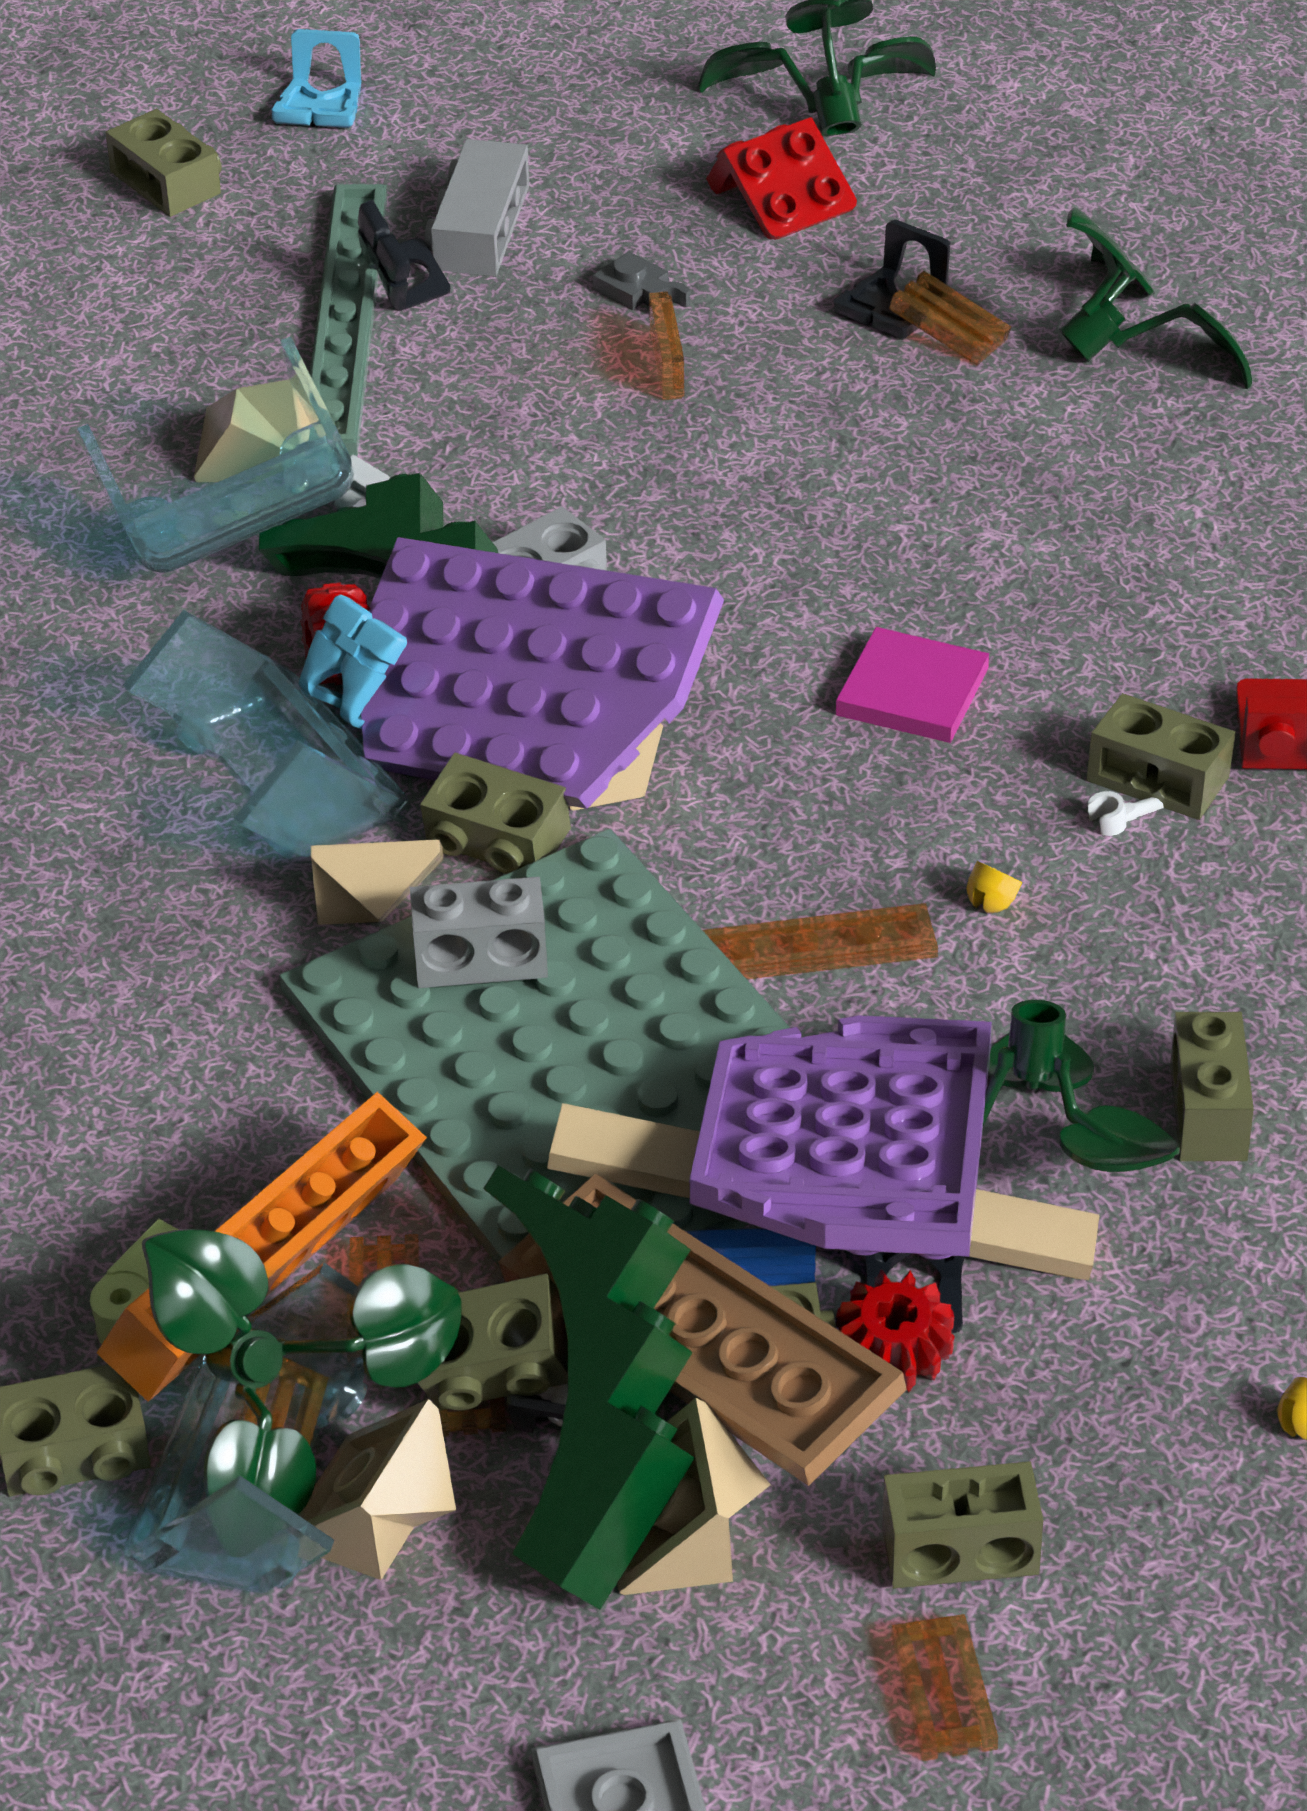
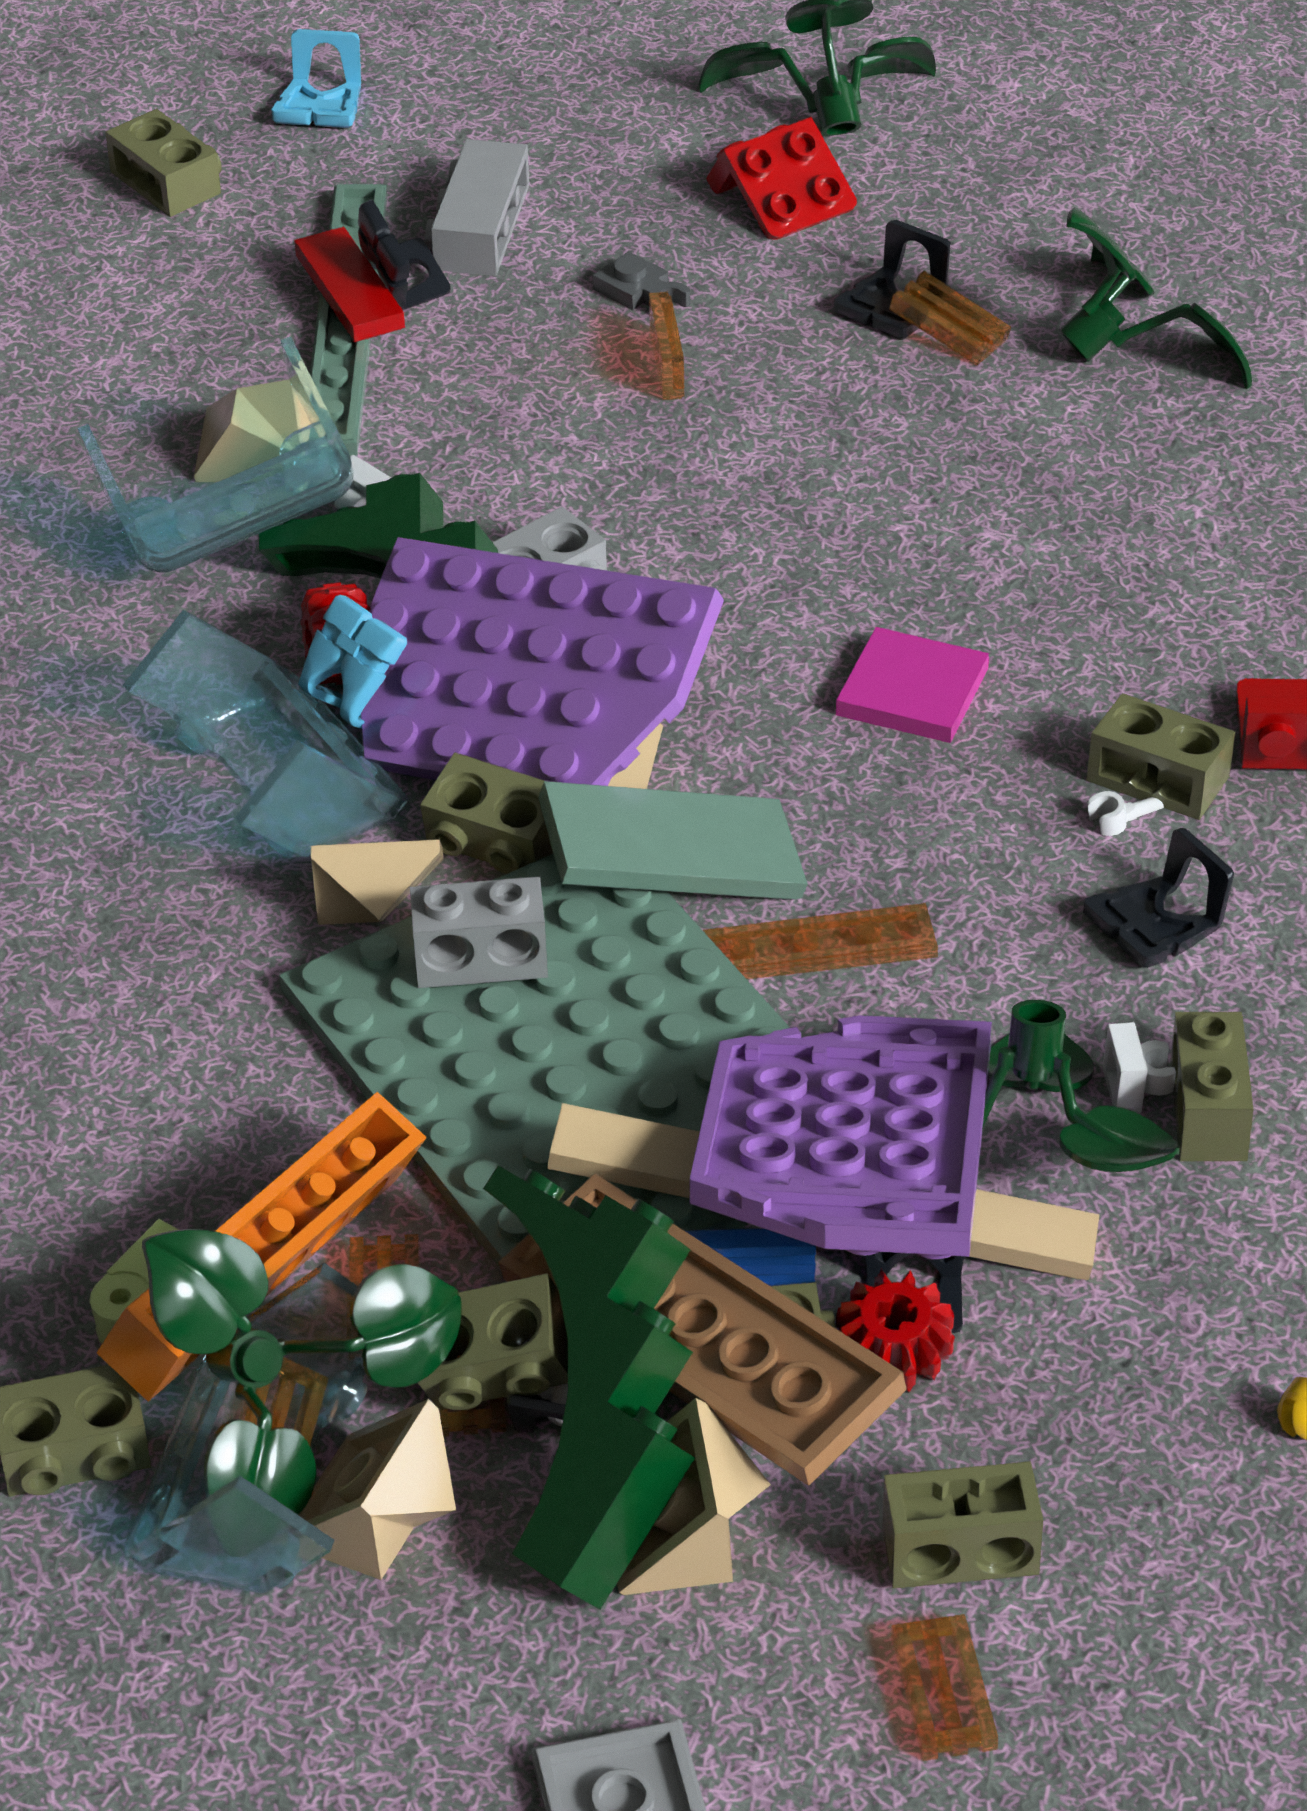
yellow hinge [966,861,1023,914] -> none
none -> red tile [294,226,405,342]
none -> sand green tile [538,781,808,900]
none -> black piece [1083,828,1234,968]
none -> white tile [1102,1022,1176,1113]

